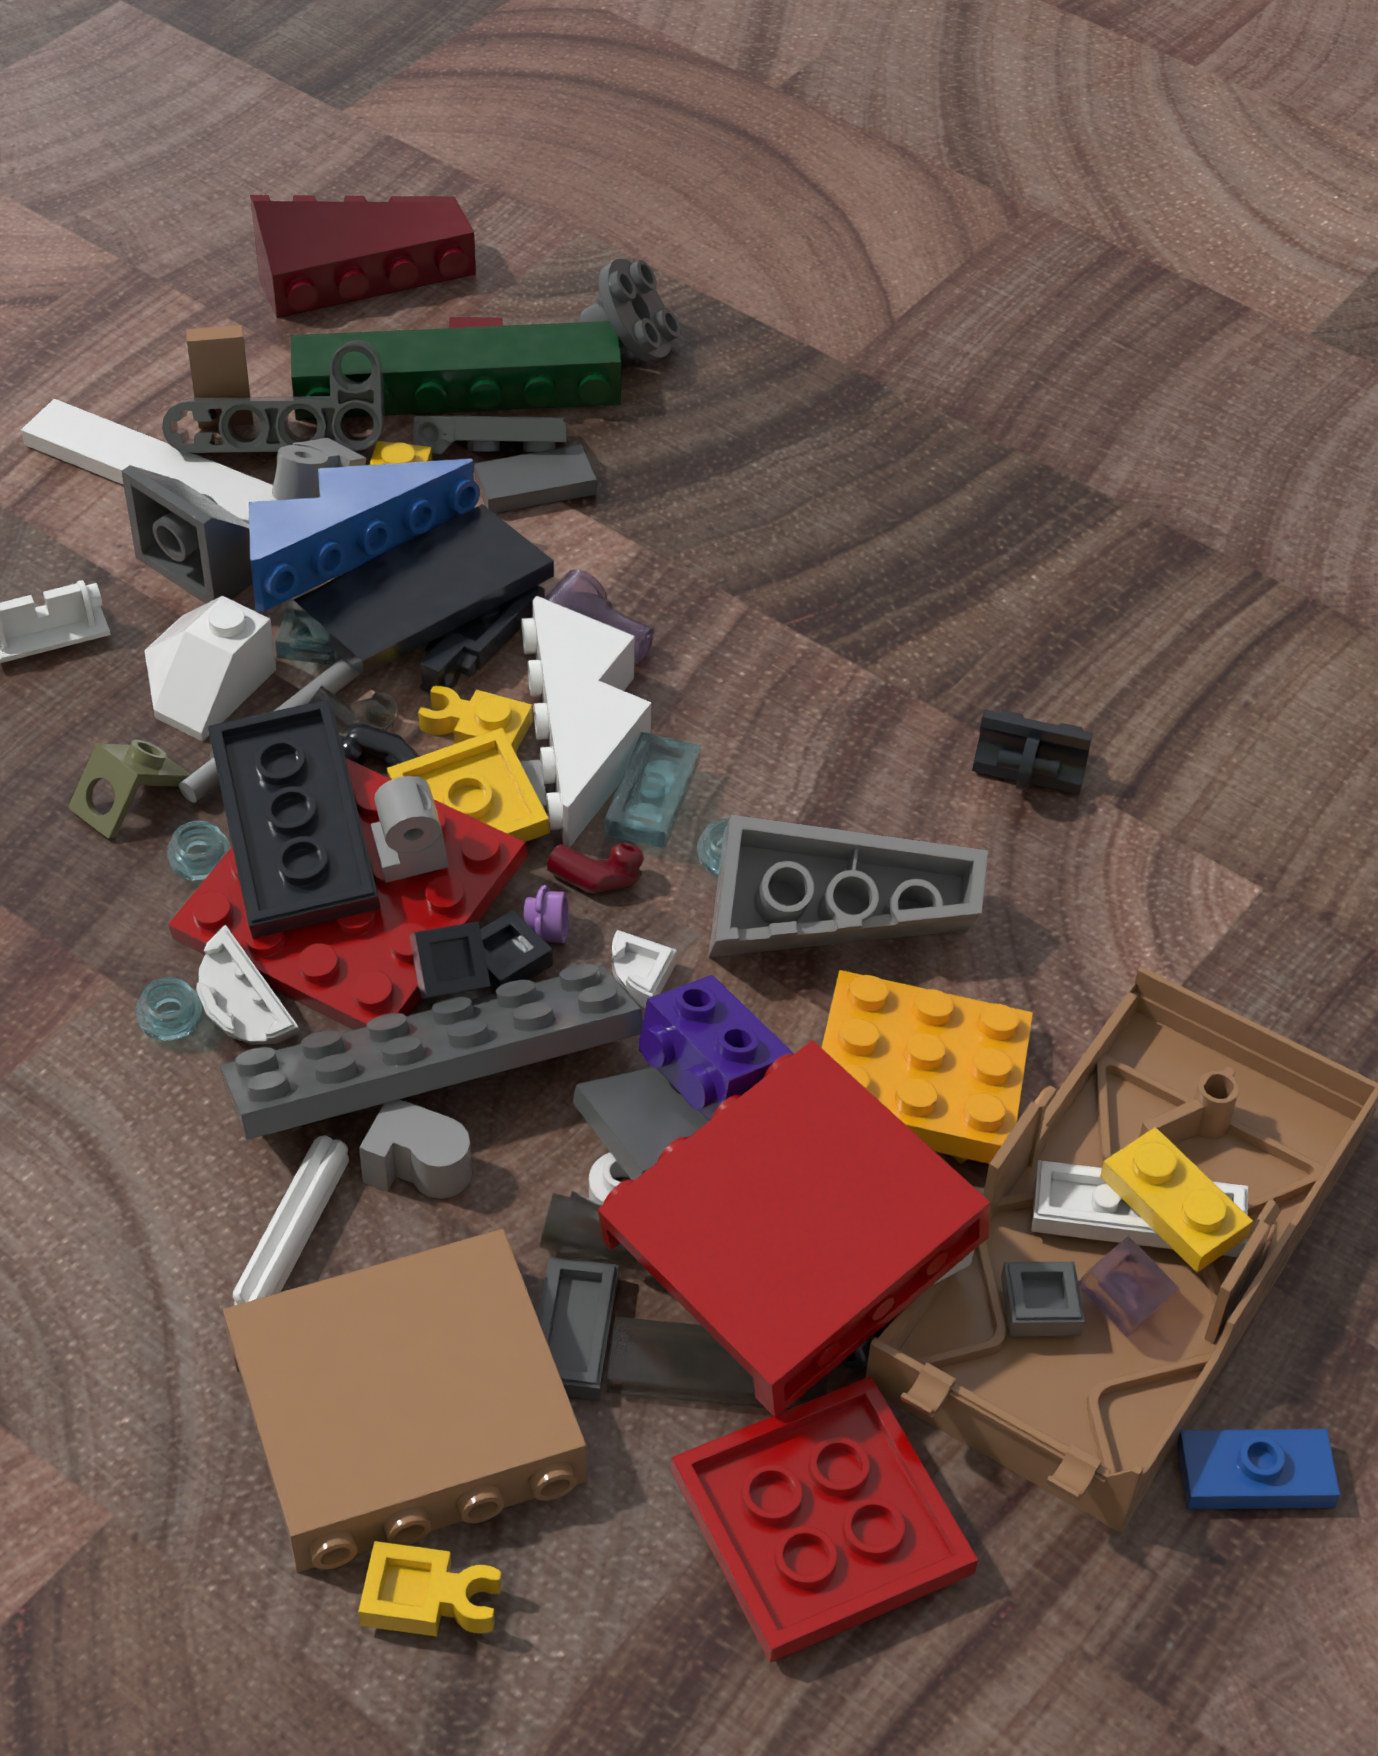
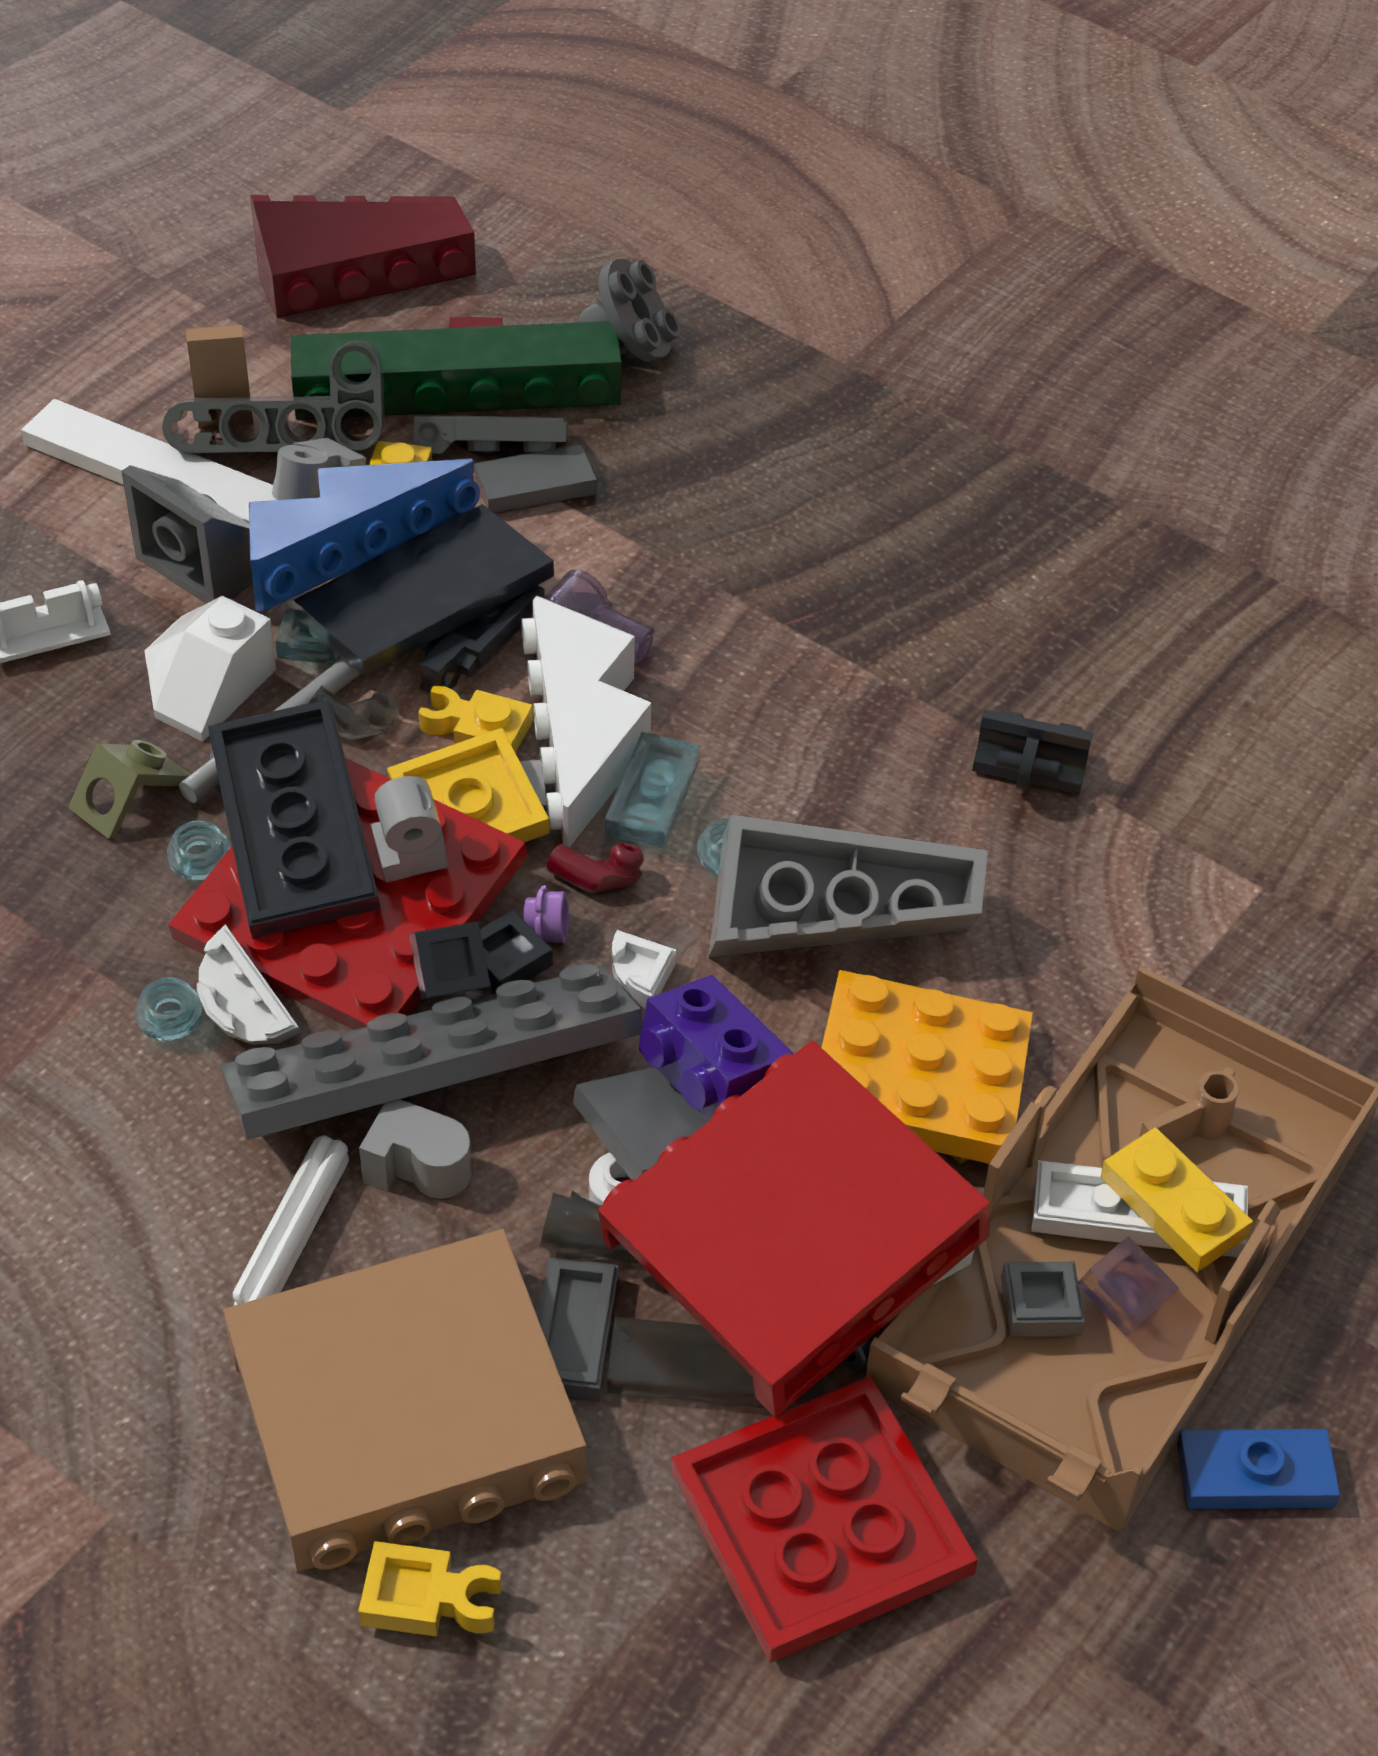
black arm [341,723,420,767] -> none

